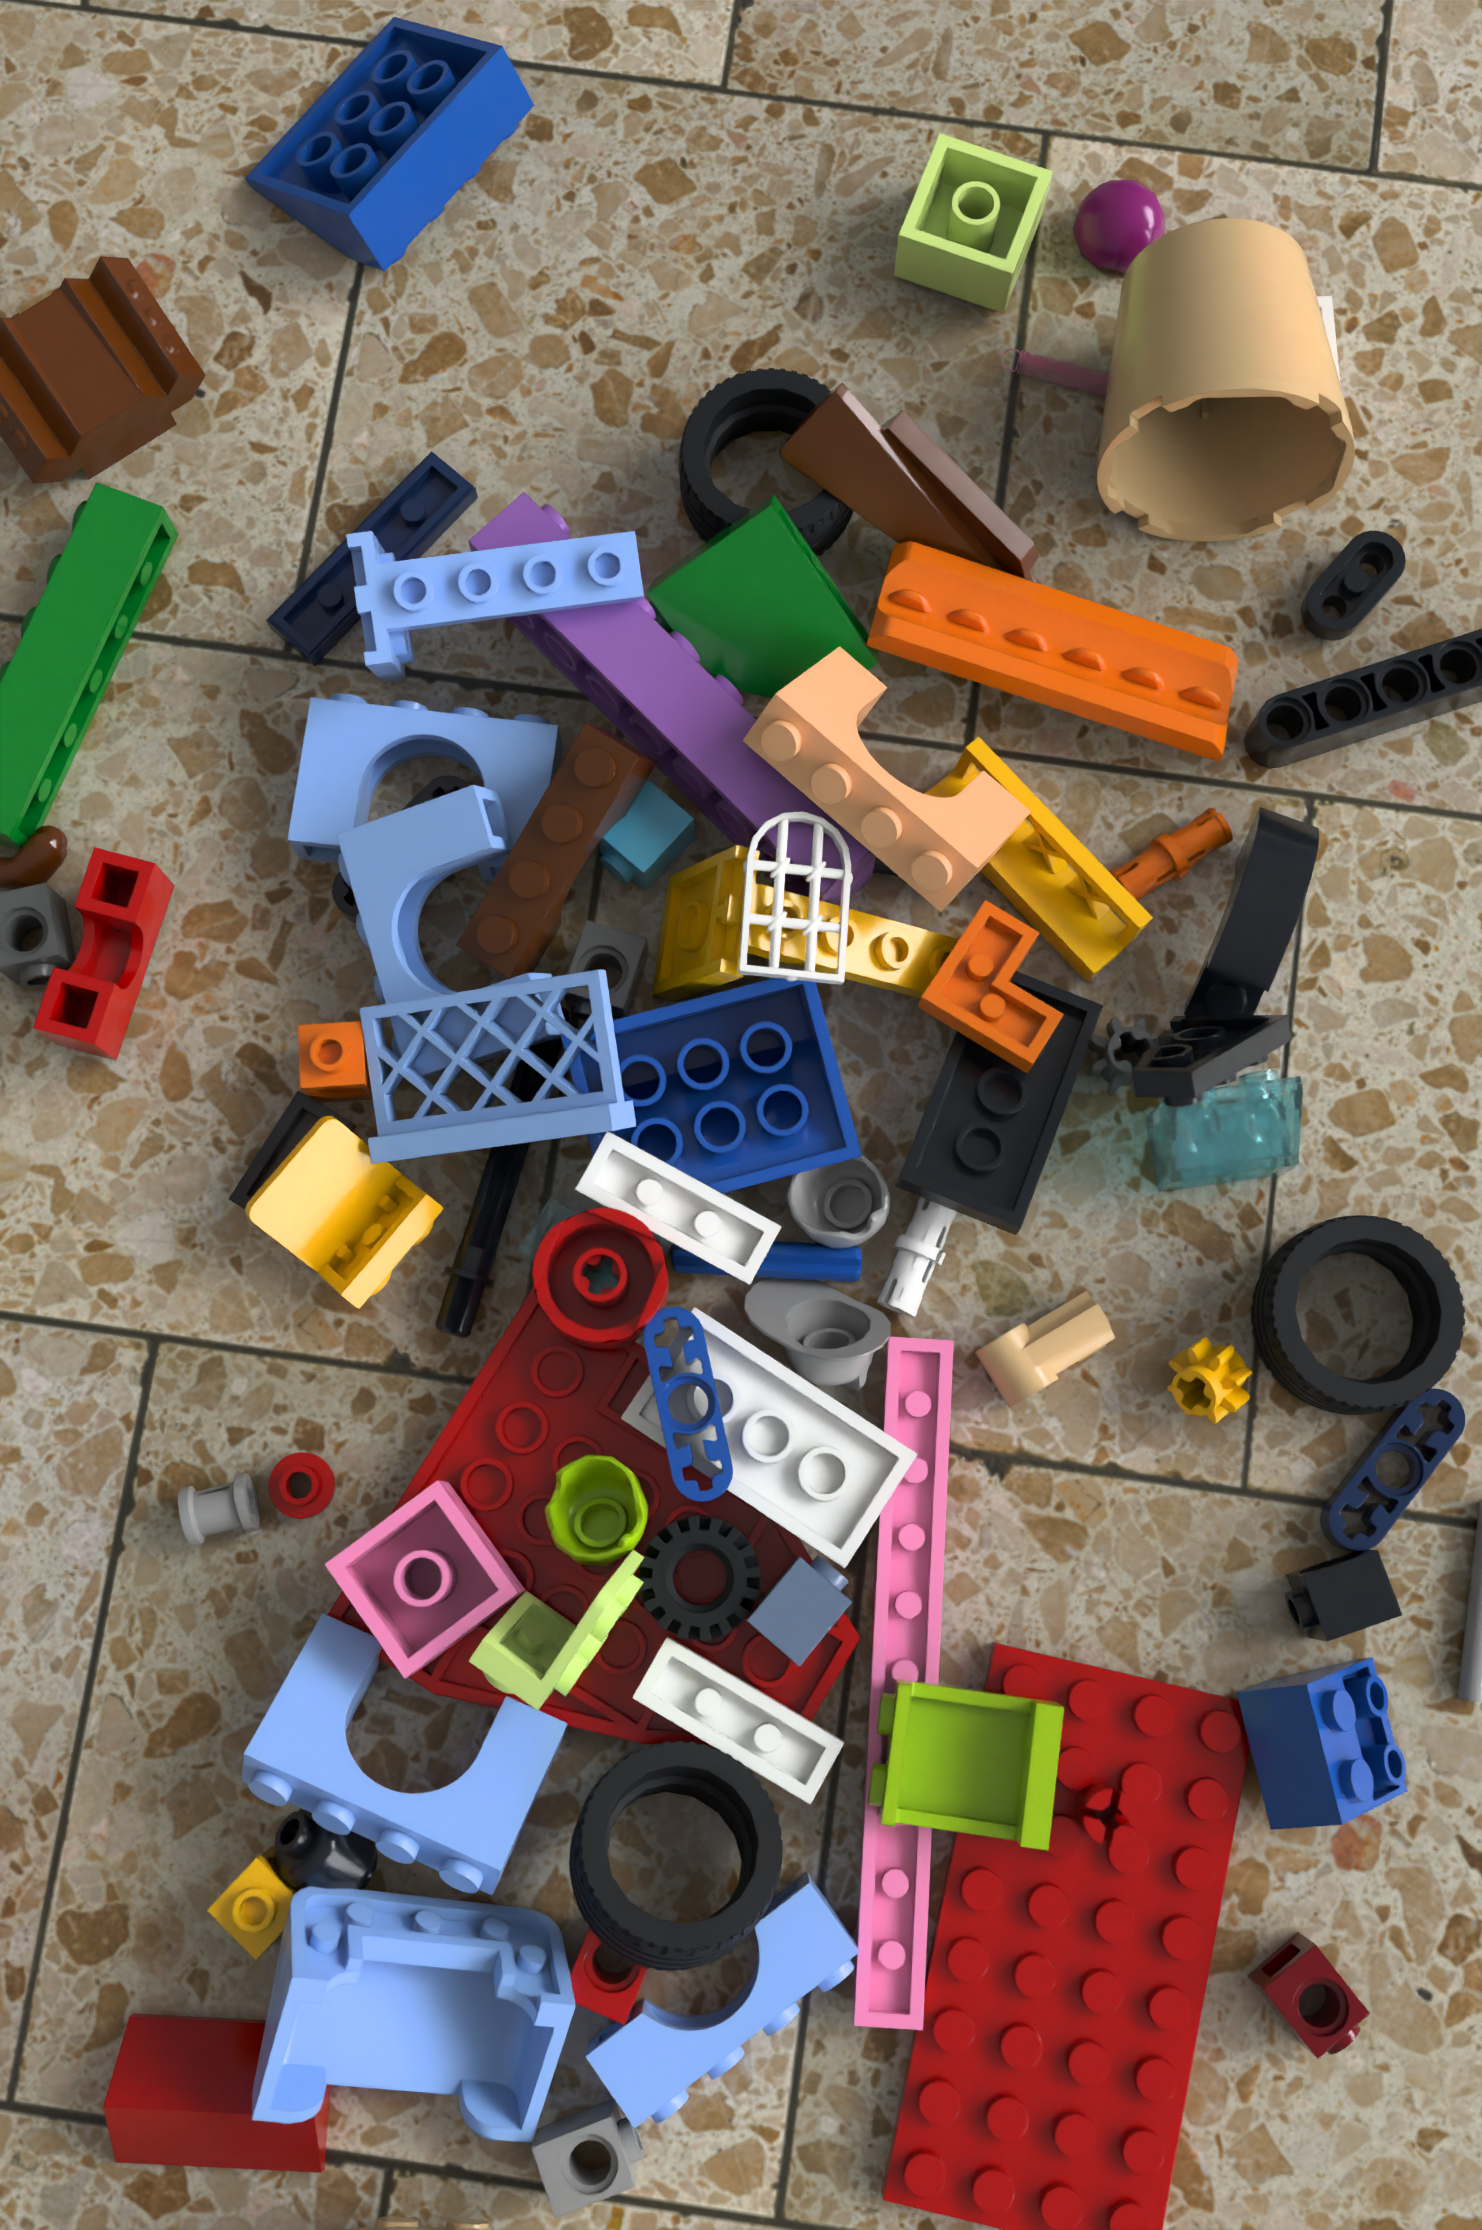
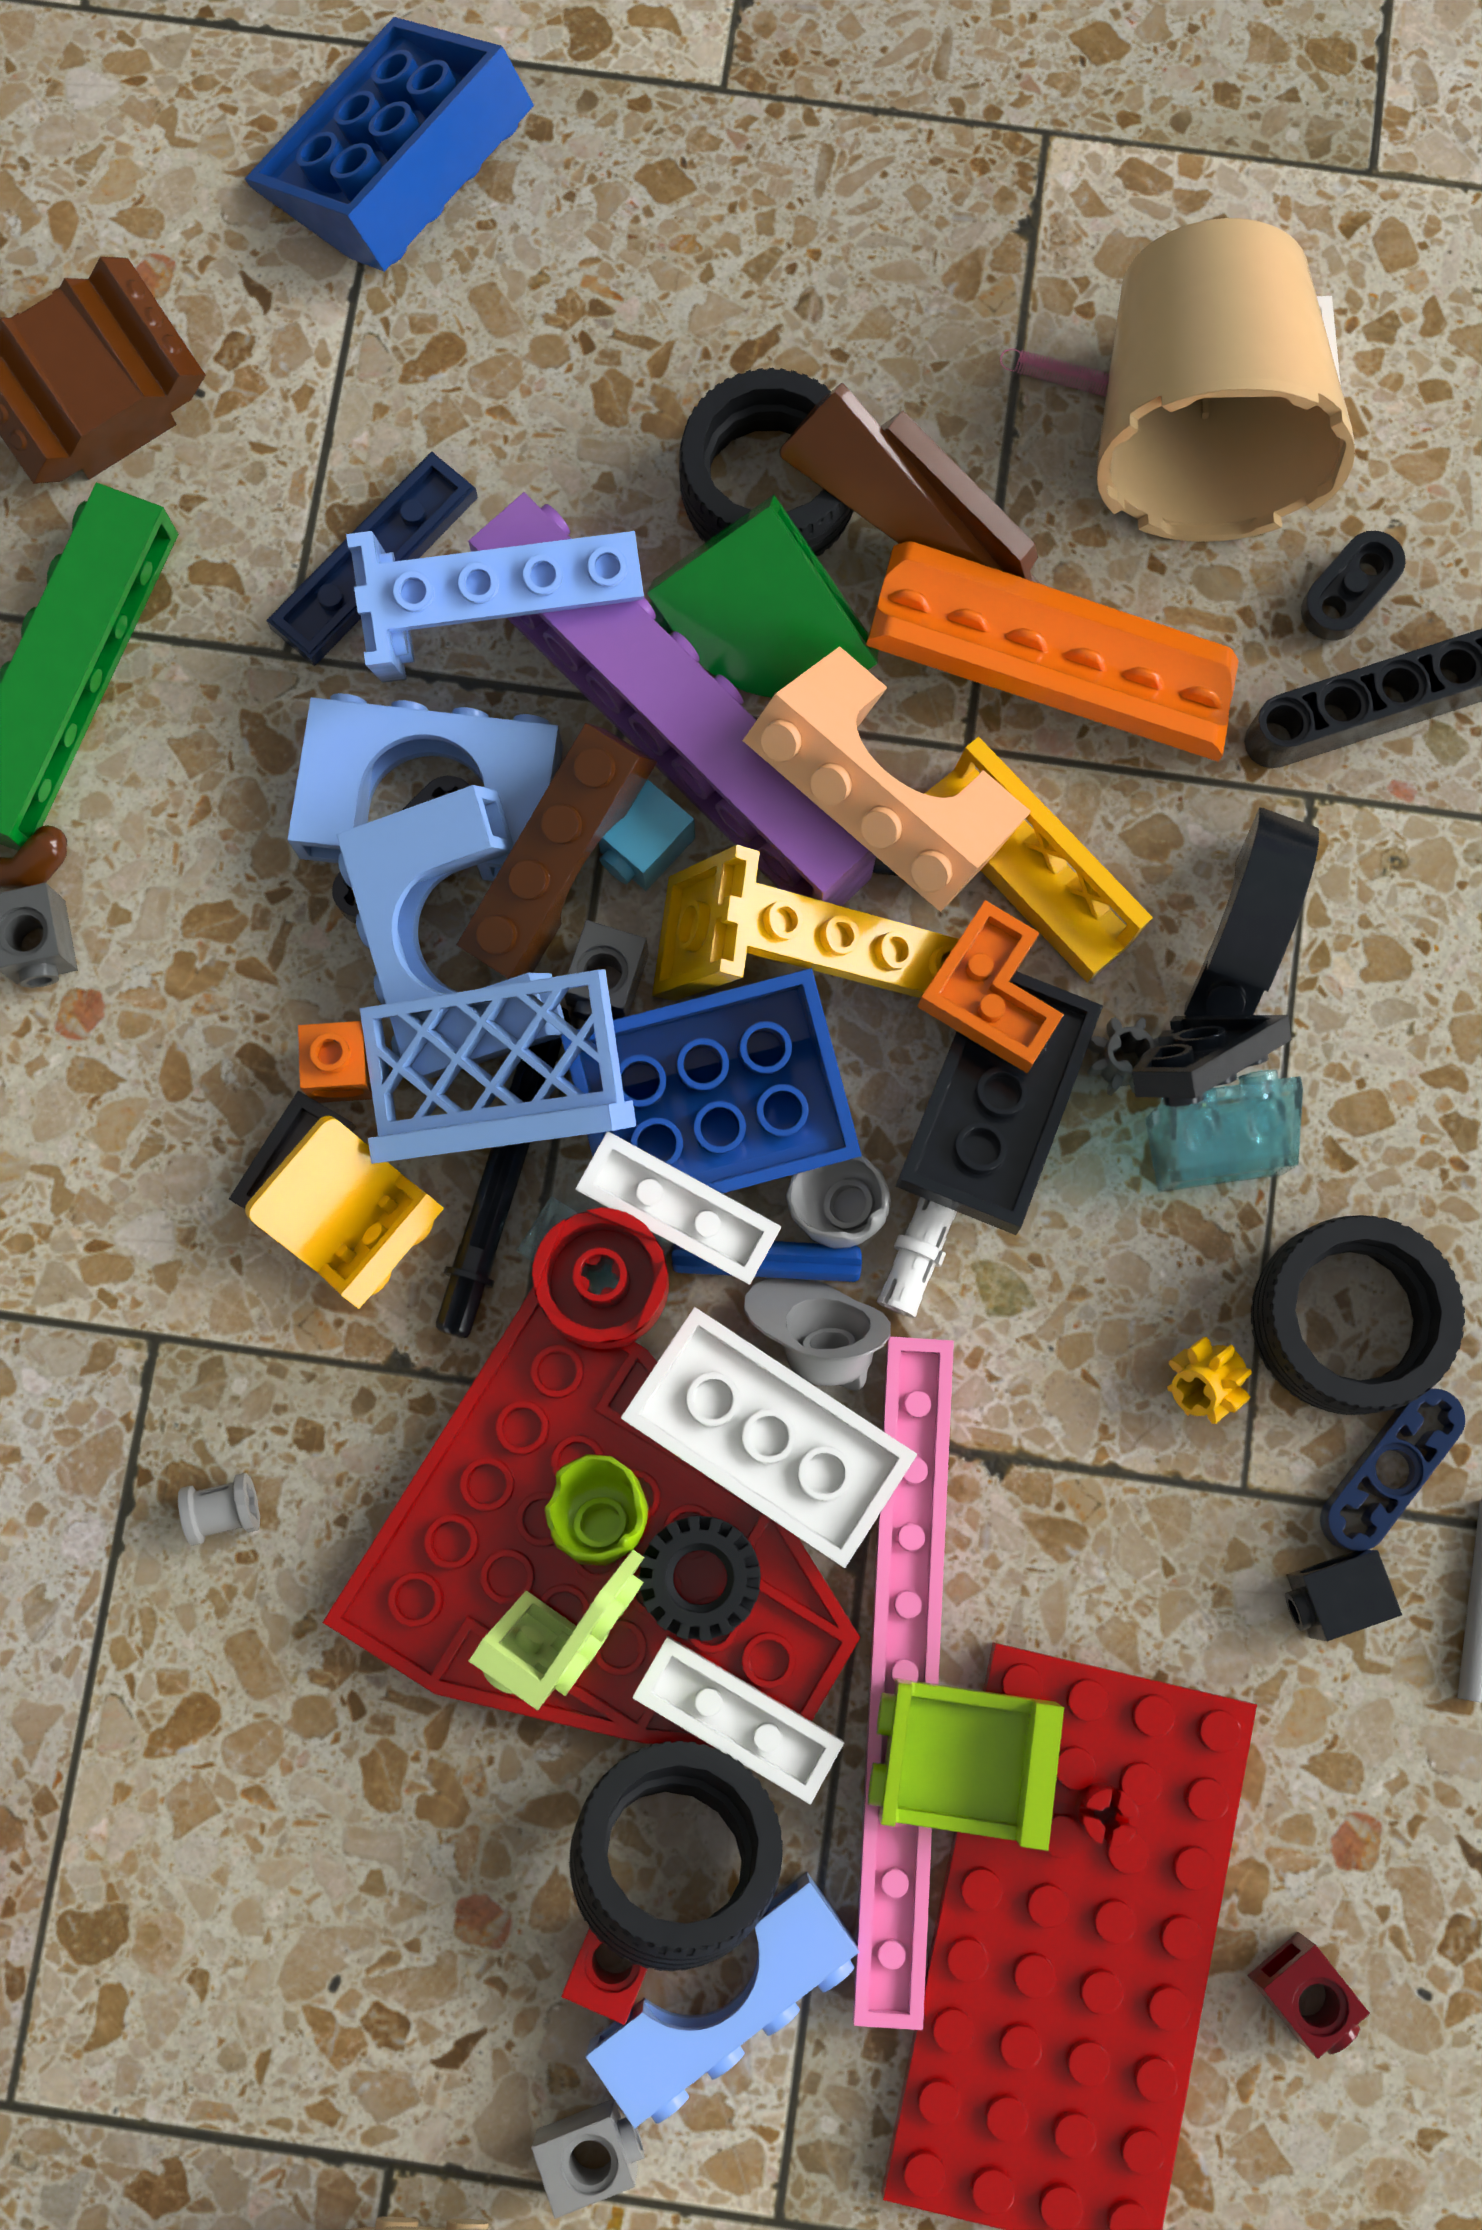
red arch [33,847,175,1061] -> none
red slope [103,2013,331,2173] -> none
yellow brick [207,1845,298,1960] -> none
light blue arch [242,1613,568,1895] -> none
light blue windscreen [252,1886,576,2143] -> none
red plate [268,1452,336,1519] -> none
black head [274,1808,378,1891] -> none
bright pink brick [324,1480,526,1679] -> none
blue beam [643,1307,733,1502] -> none
white window [738,811,853,985] -> none
sand blue brick [746,1555,852,1667] -> none
yellowish green brick [893,133,1053,314] -> none
tan piece [975,1291,1115,1408] -> none
magenta hair [1073,180,1165,273] -> none
orange pin [1110,808,1233,901] -> none
blue slope [1236,1657,1407,1830] -> none

